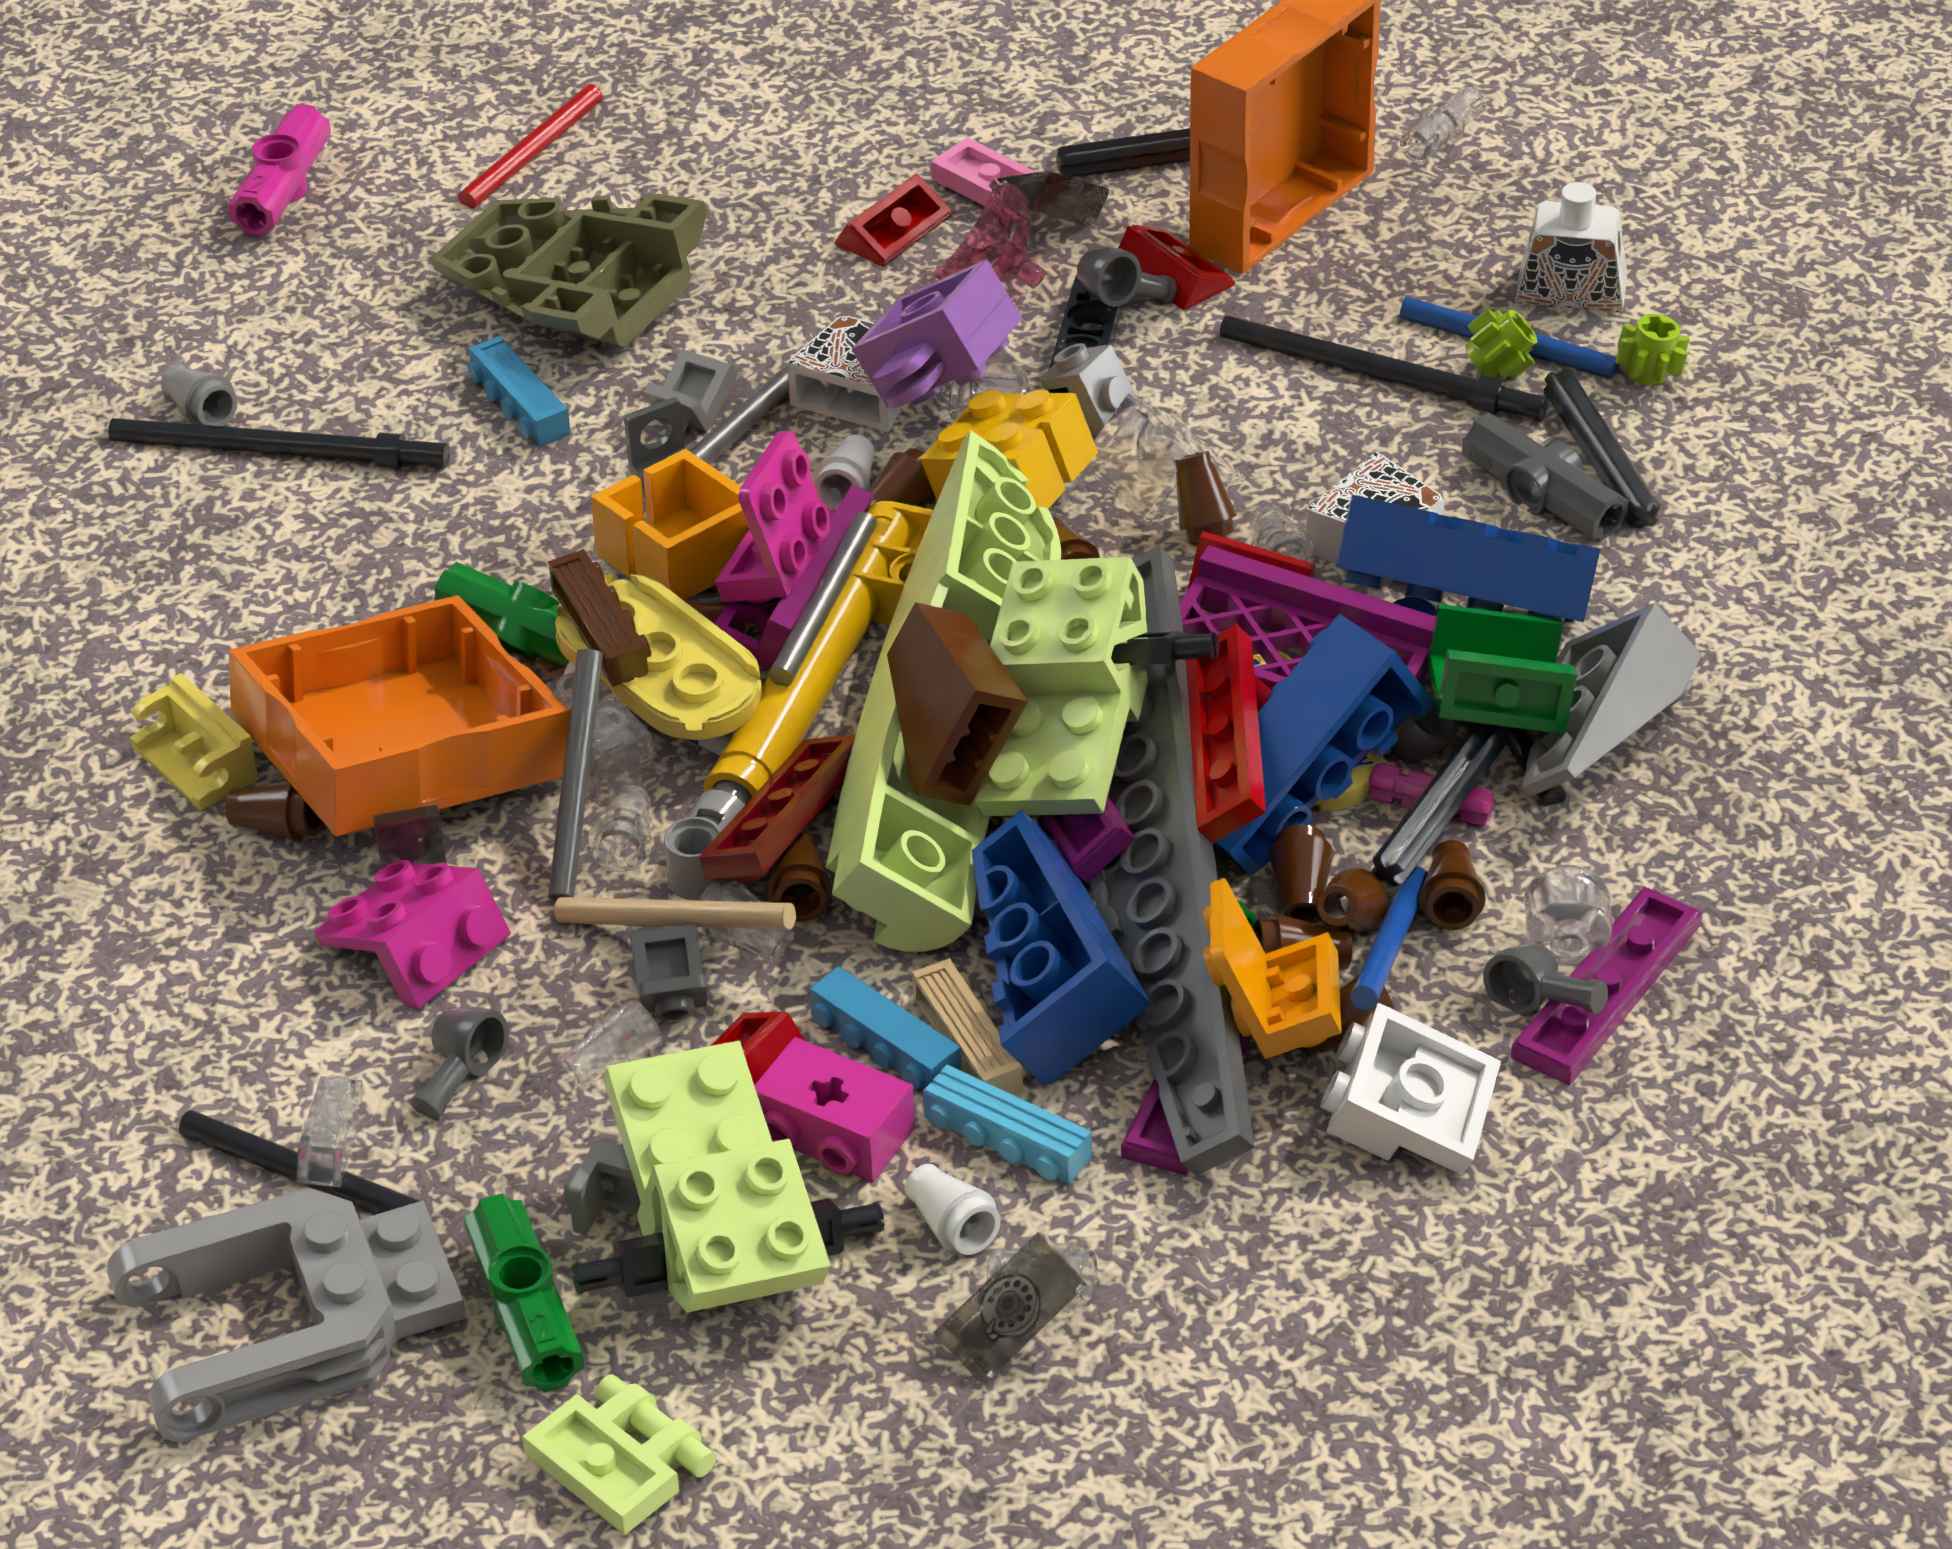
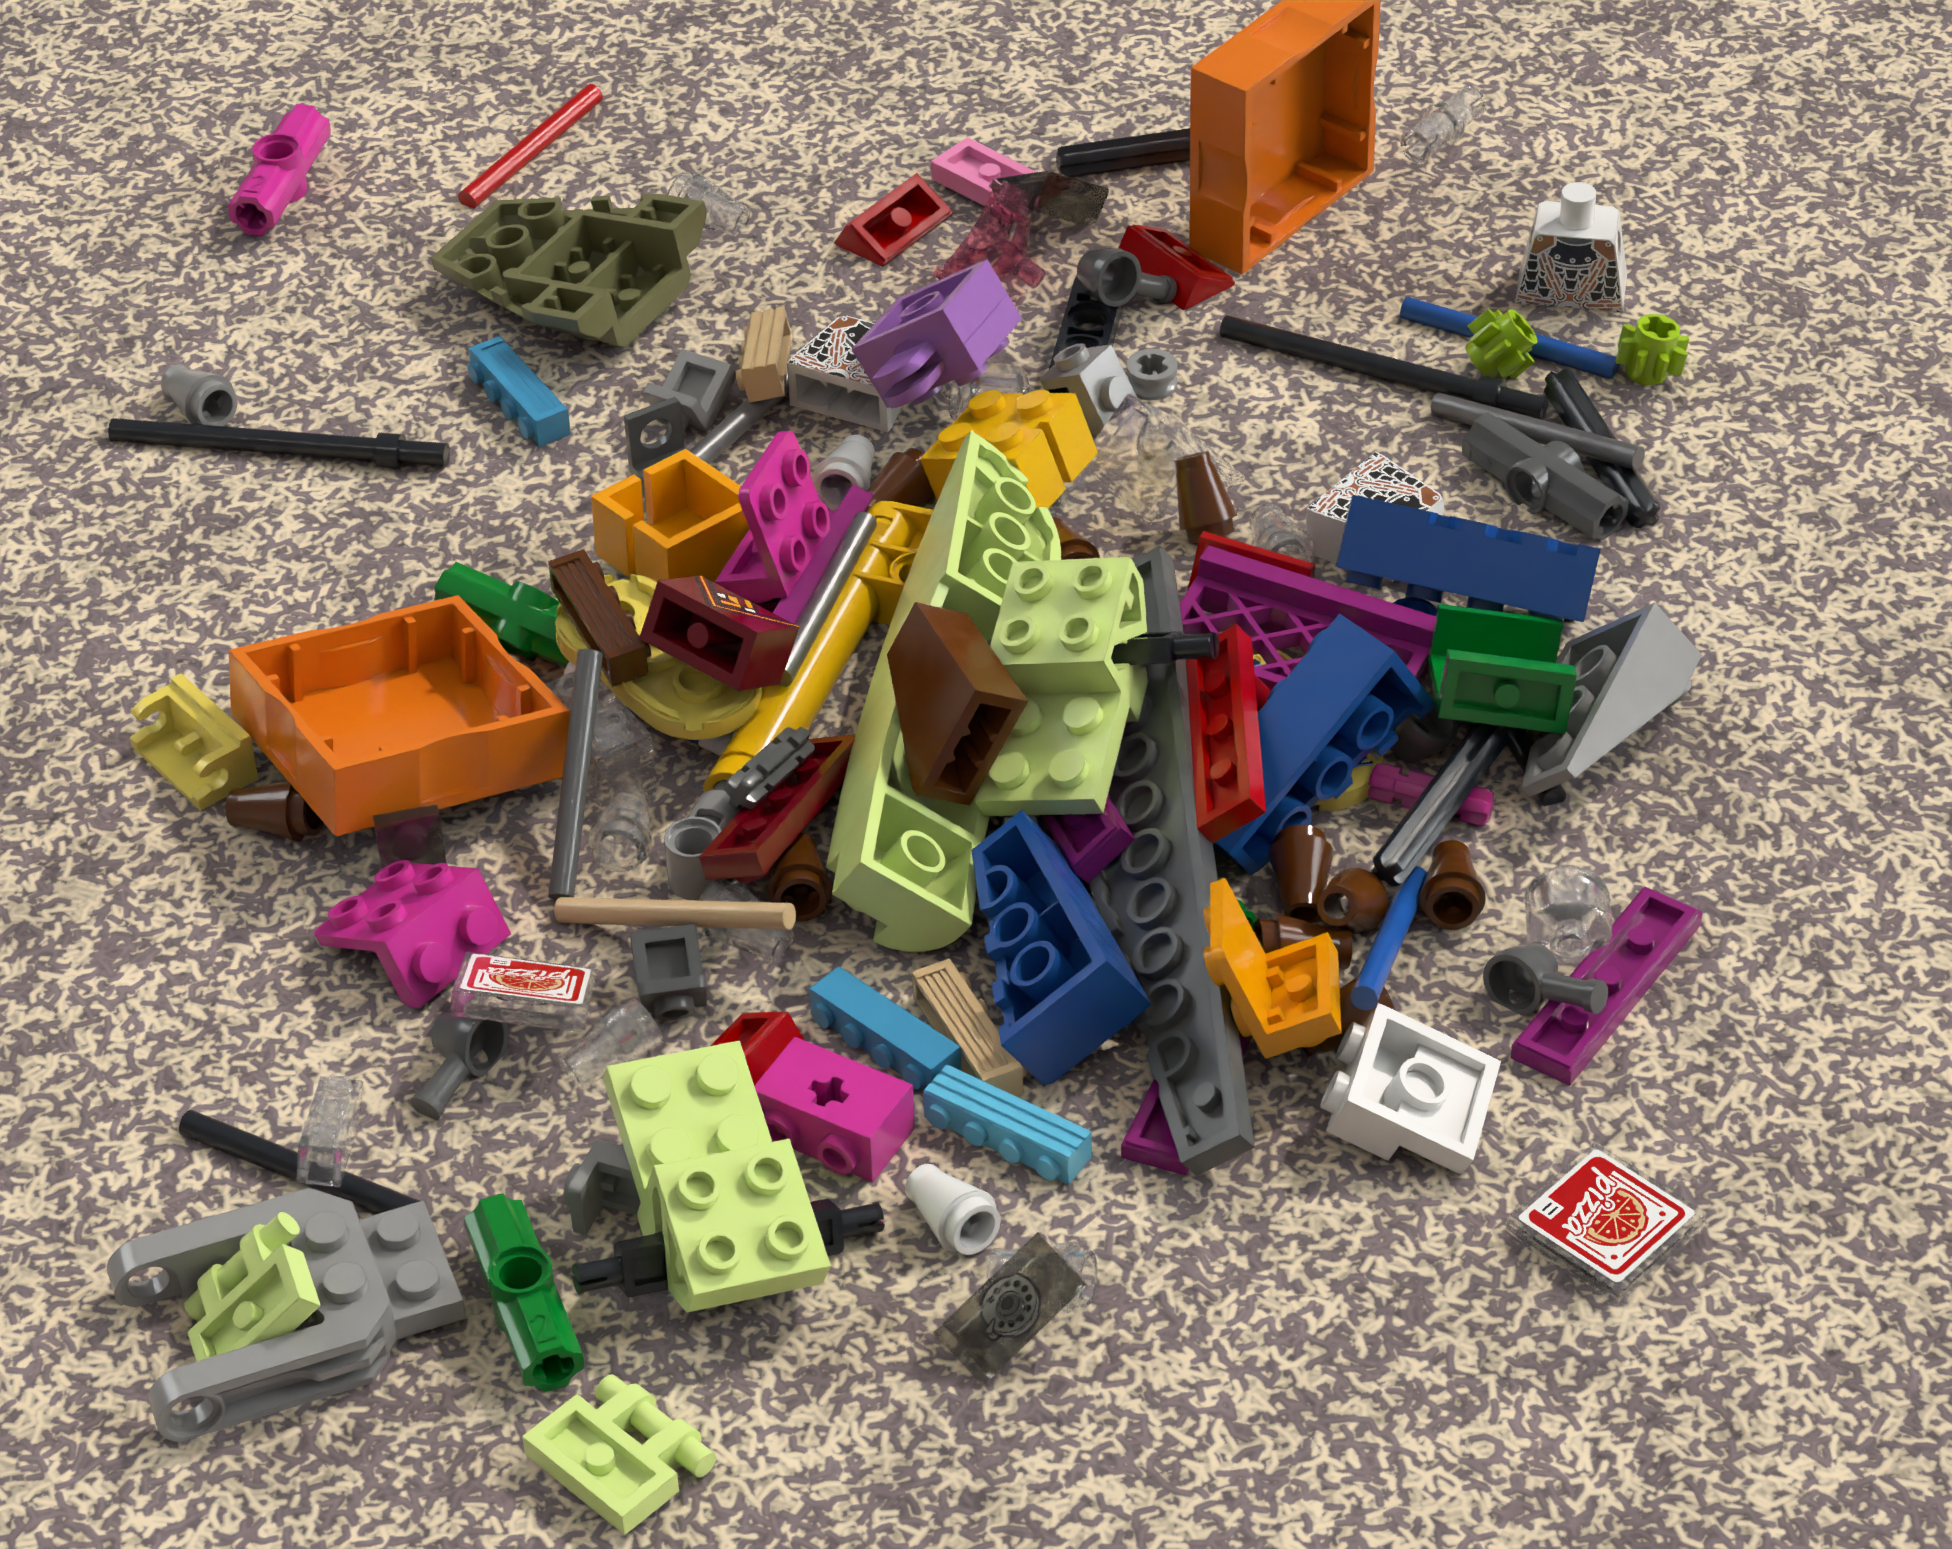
none -> yellowish green plate [184,1212,321,1362]
none -> tile [450,952,598,1032]
none -> dark red brick [639,576,799,691]
none -> clear cone [667,172,750,237]
none -> dark grey axle [724,727,815,810]
none -> tan piece [736,306,793,403]
none -> light grey bush [1127,349,1177,400]
none -> flat silver bar [1431,393,1645,470]
none -> tile [1505,1142,1707,1308]

